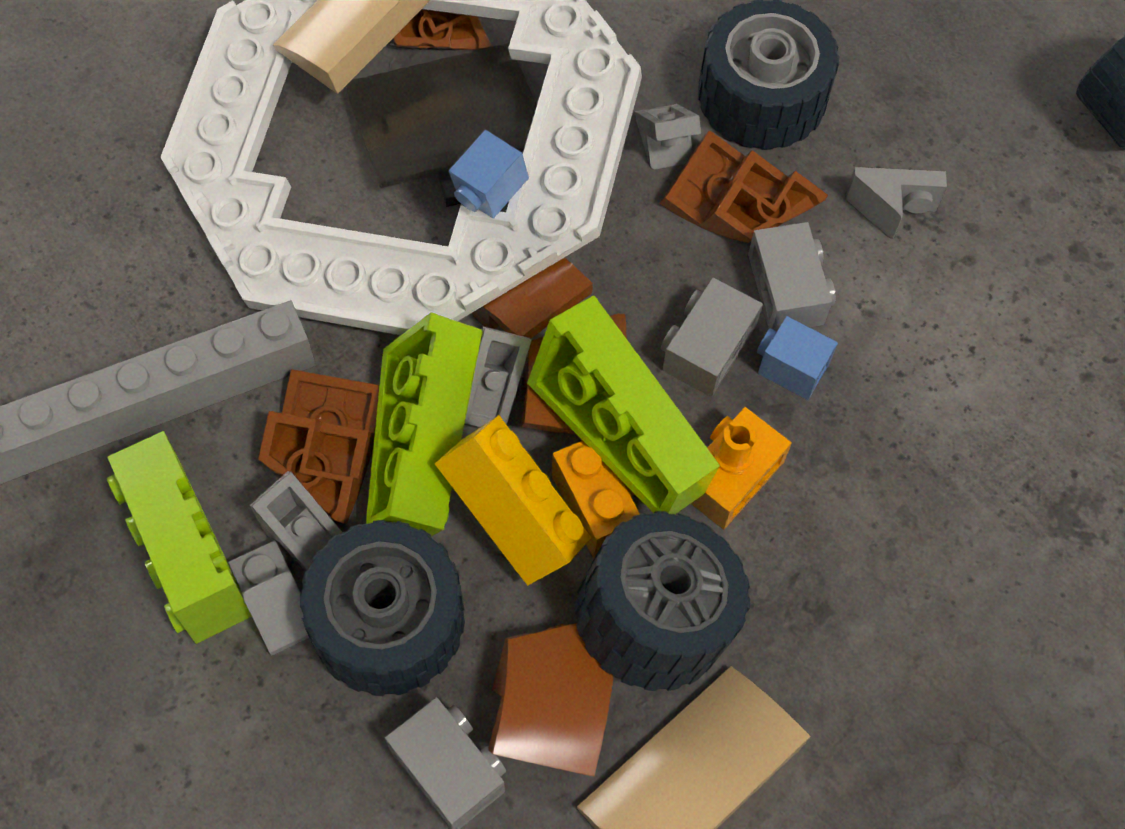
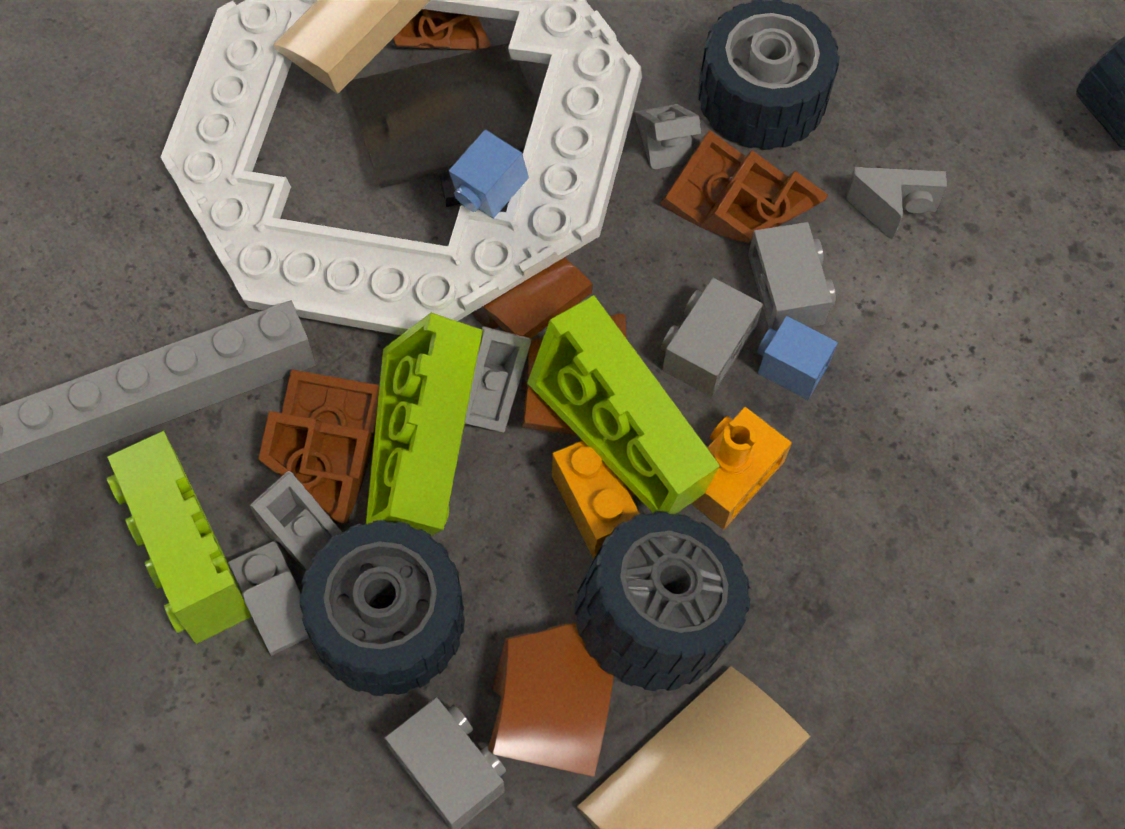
yellow brick [434,415,591,586] -> none

